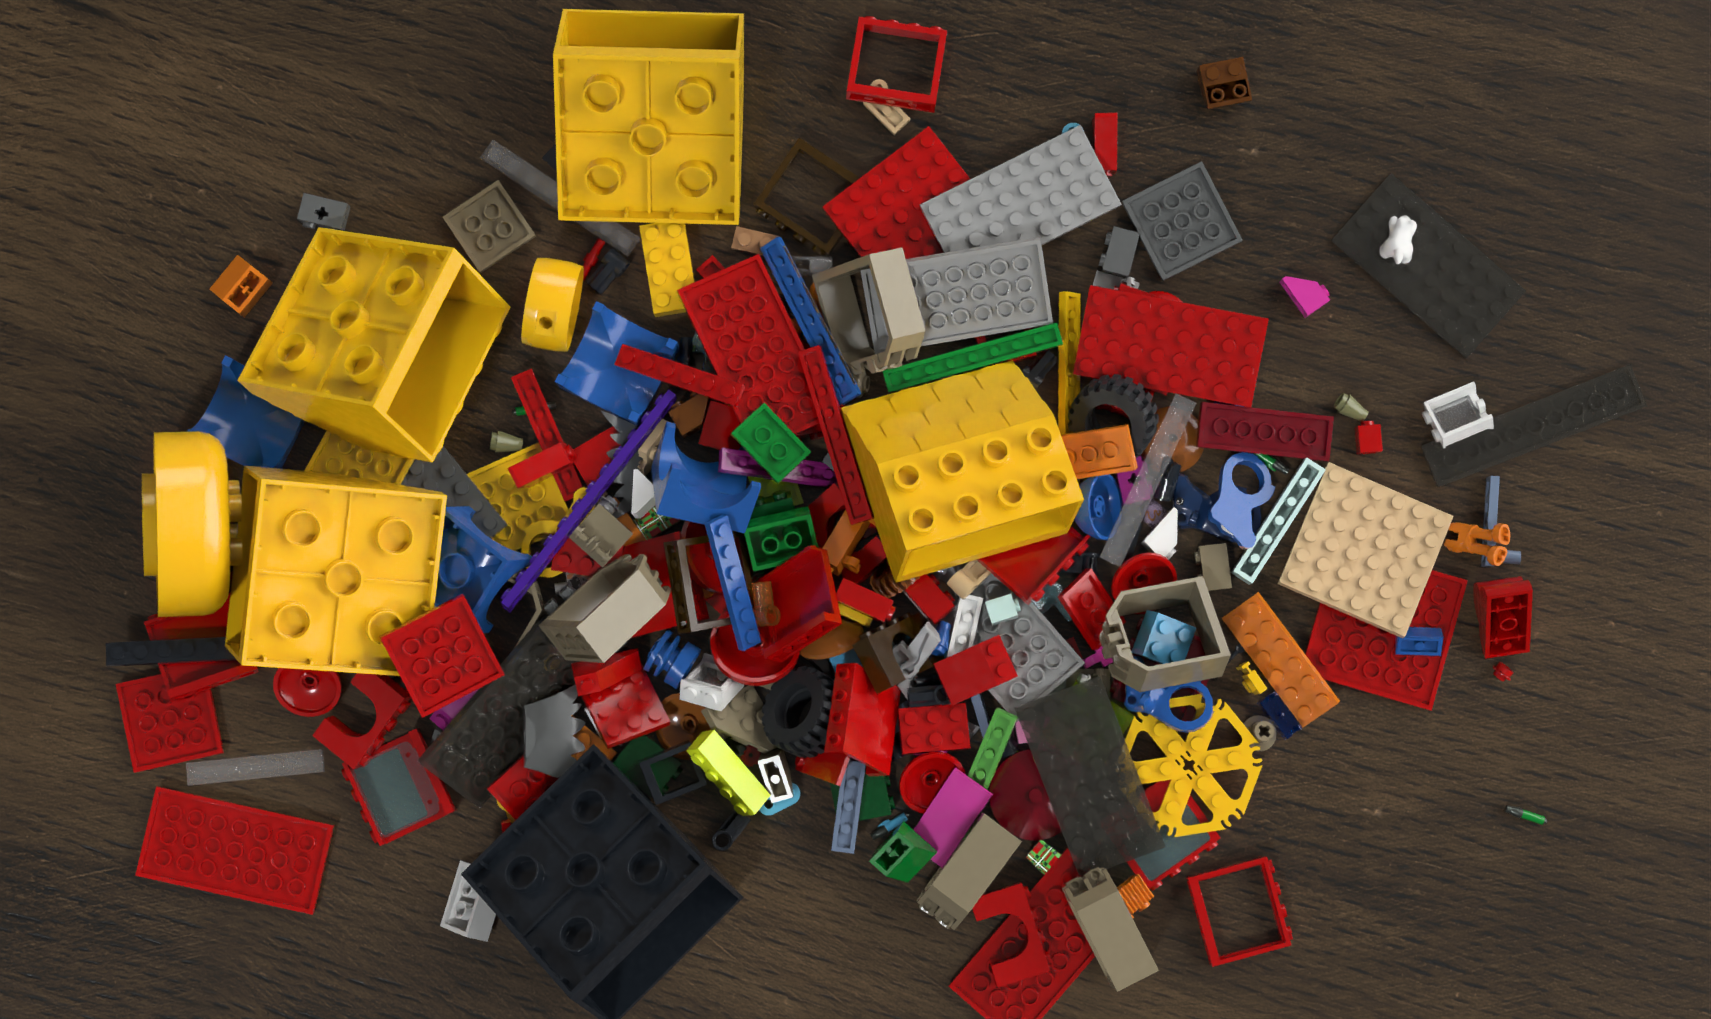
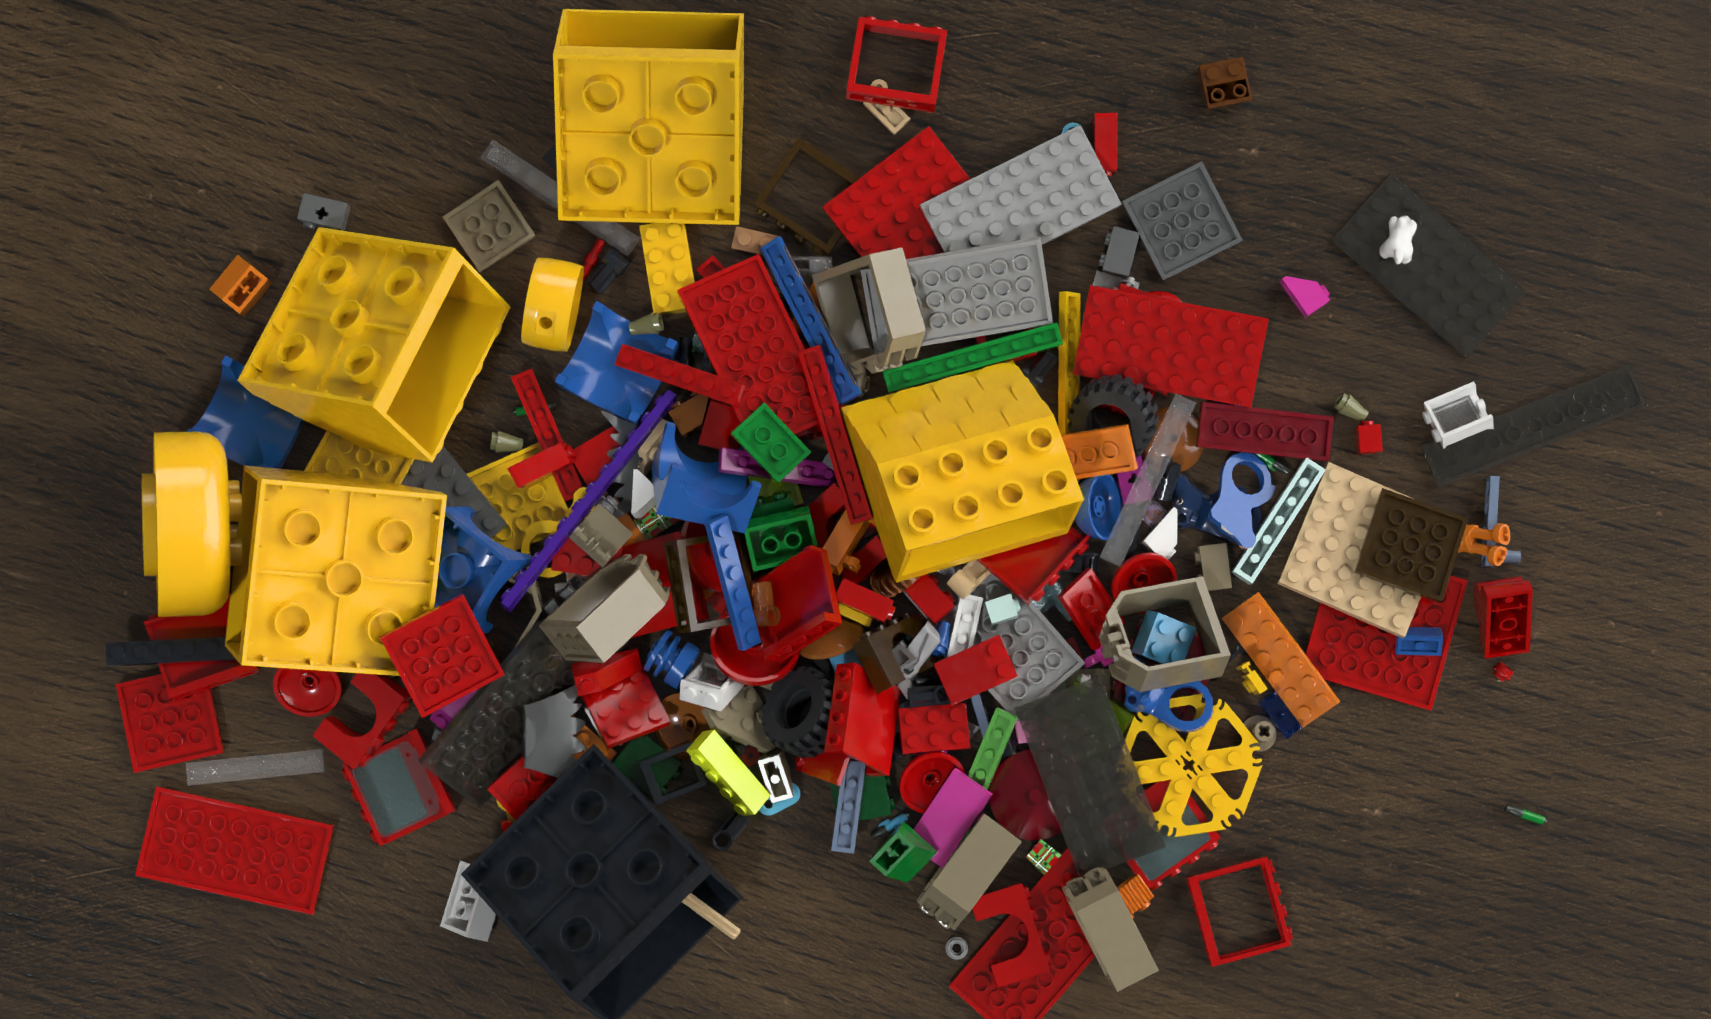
none -> olive cone [629,312,664,336]
none -> tan axle [682,893,741,939]
none -> light grey plate [945,937,968,960]
none -> dark brown plate [1354,488,1468,603]

